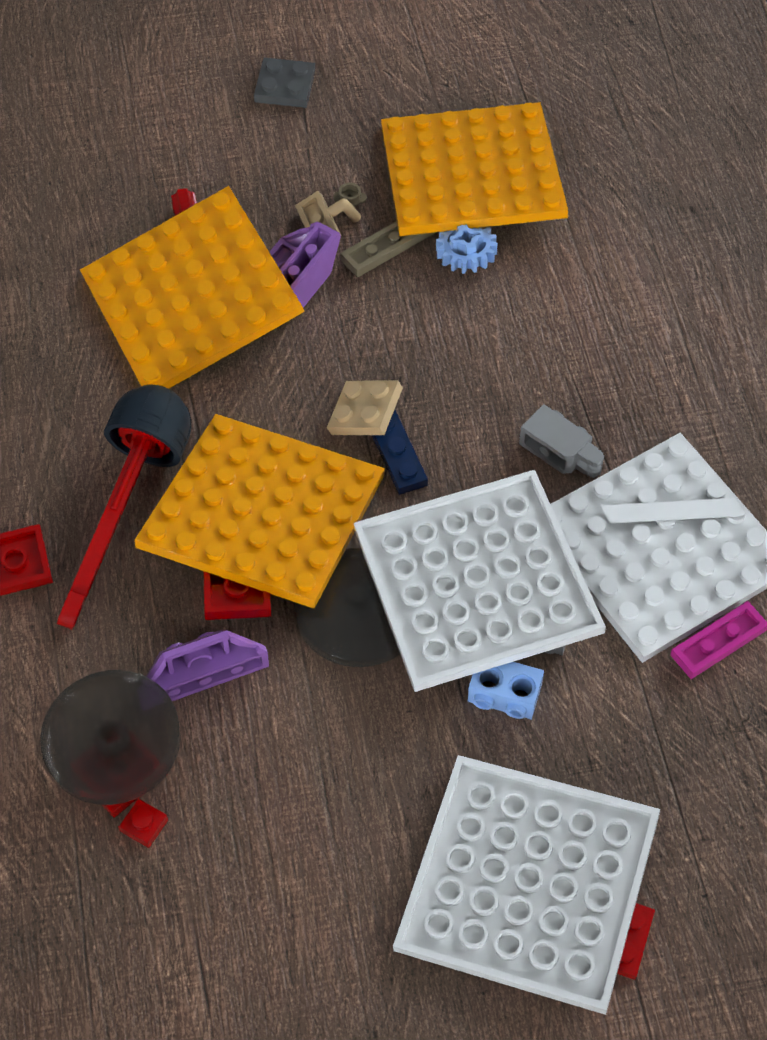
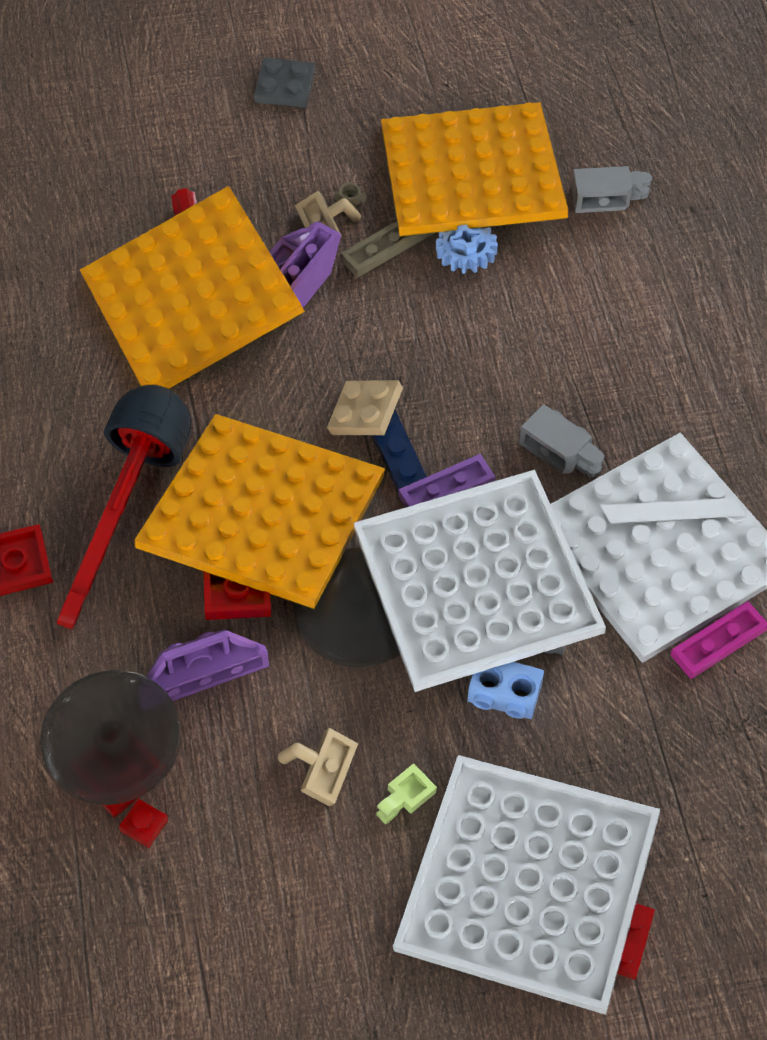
none -> tan plate [278,728,358,807]
none -> yellowish green plate [376,764,437,825]
none -> medium lavender plate [398,454,495,508]
none -> light grey hinge [571,166,652,213]

